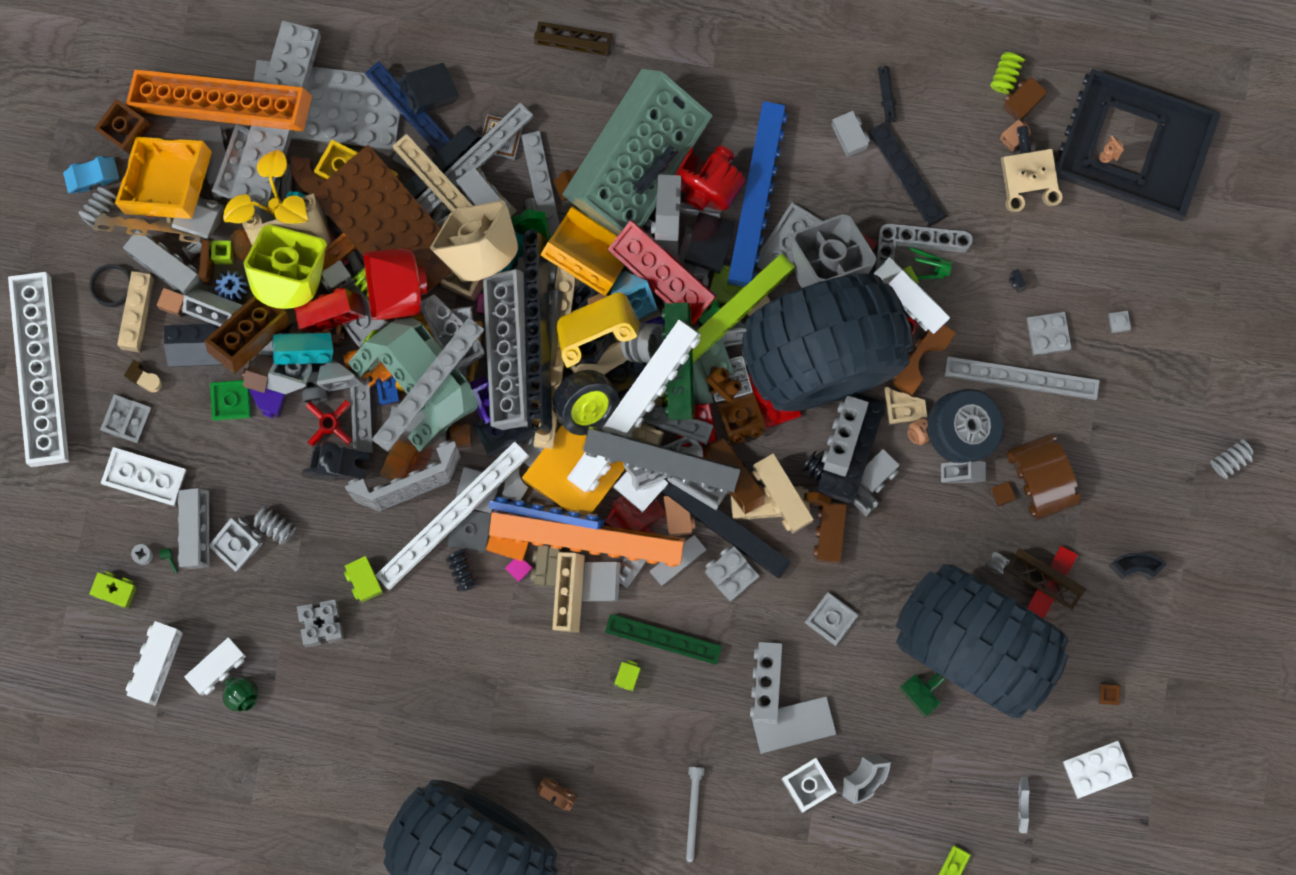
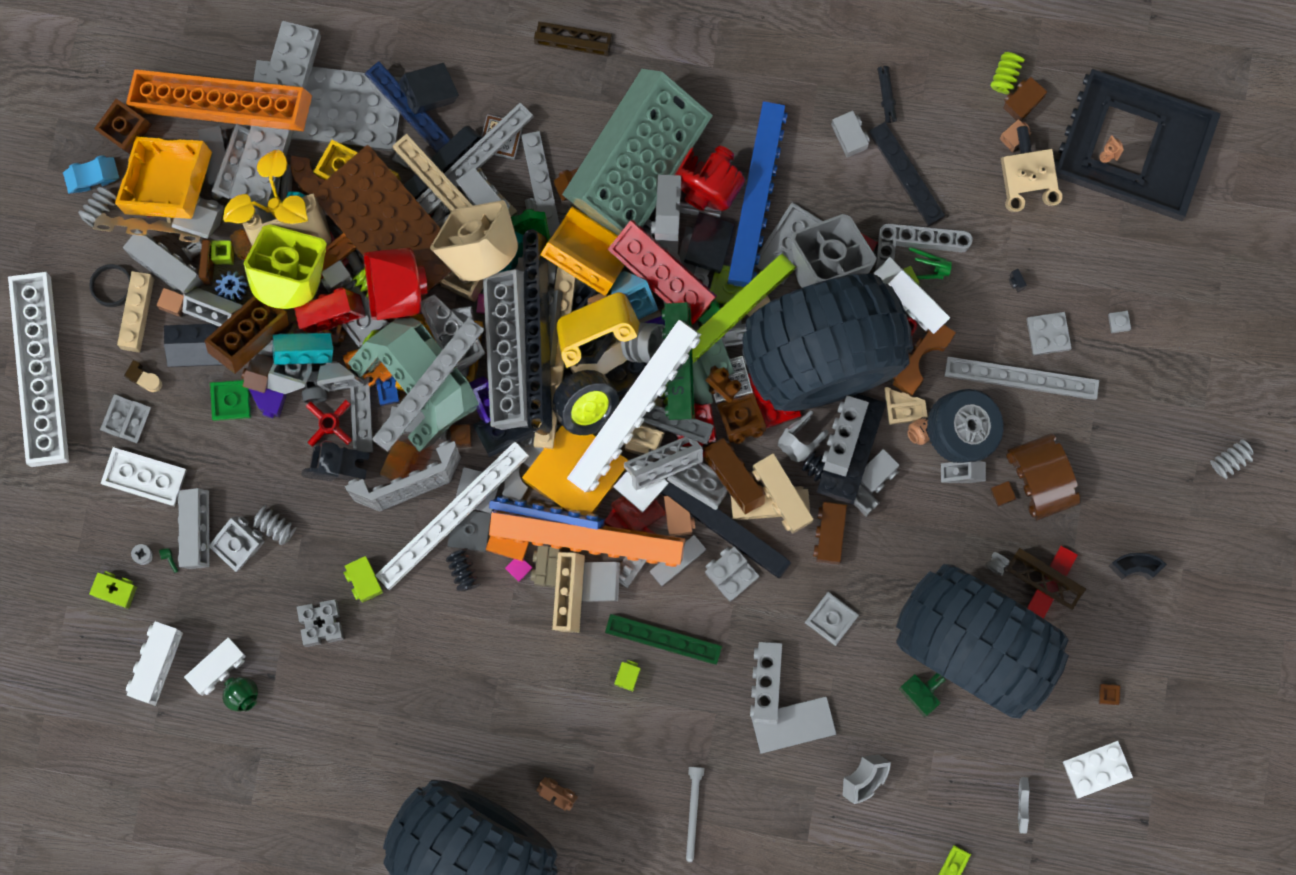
dark grey brick [583,426,740,494] -> none
black pin [632,145,678,195] -> none
white brick [781,758,837,813] -> none
reddish brown tile [803,492,831,506] -> none
none -> light grey piece [778,410,829,462]

